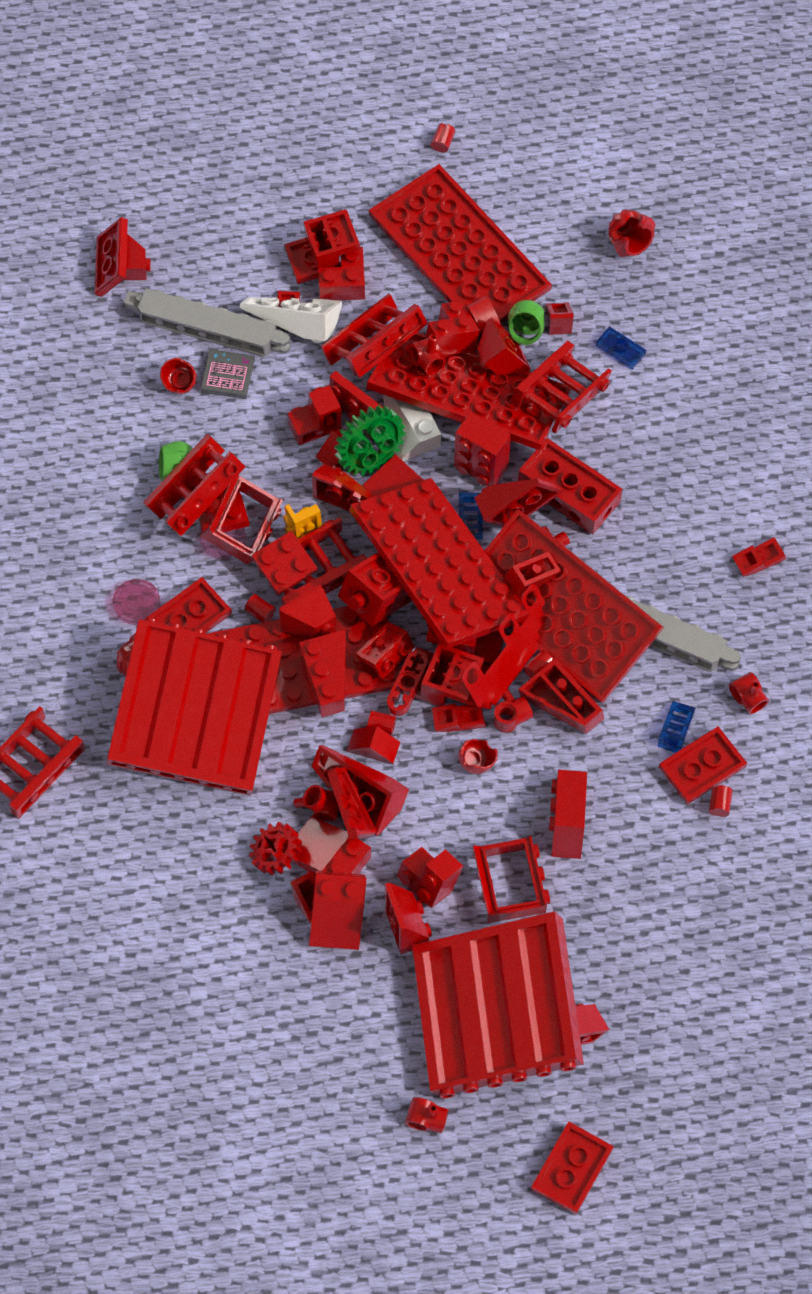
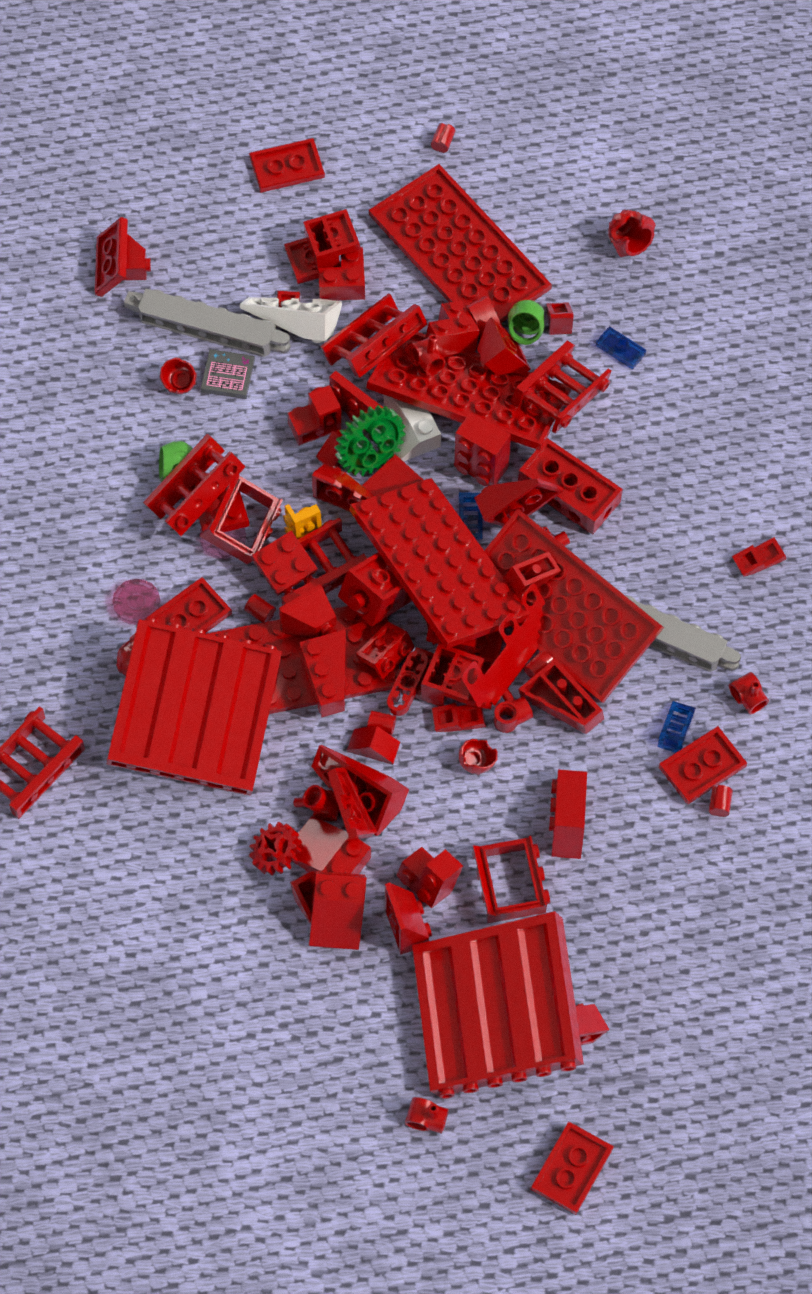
none -> red tile [249,138,325,193]

